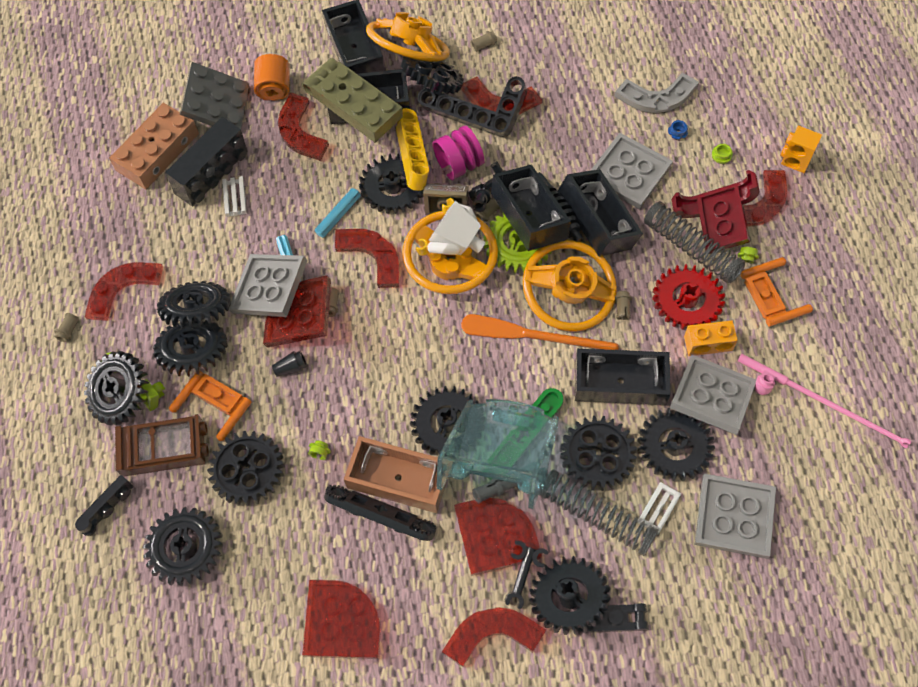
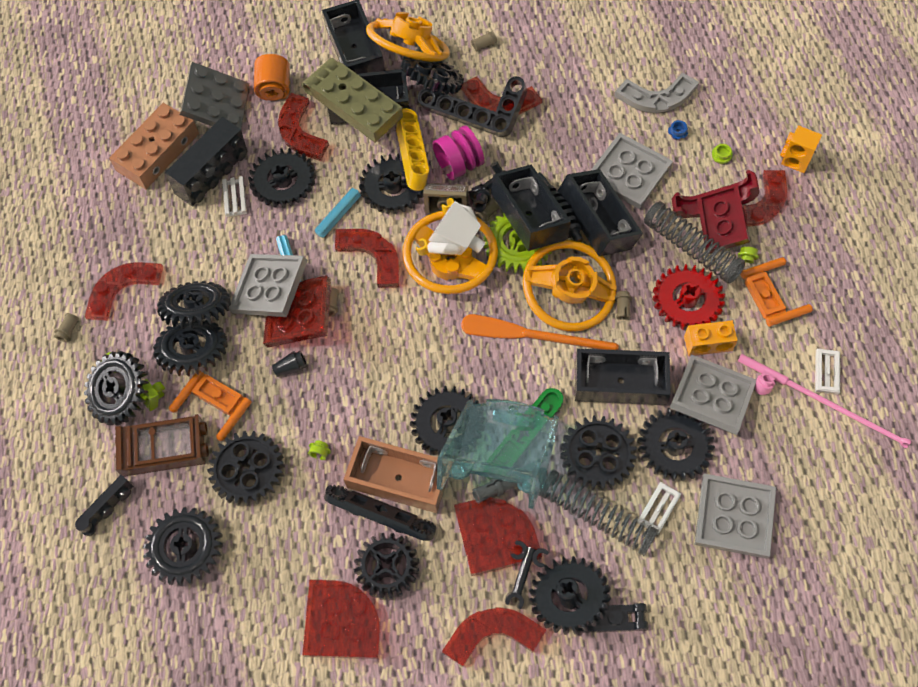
none -> black gear [248,147,316,207]
none -> black gear [354,533,420,600]
none -> white tile [815,349,840,395]

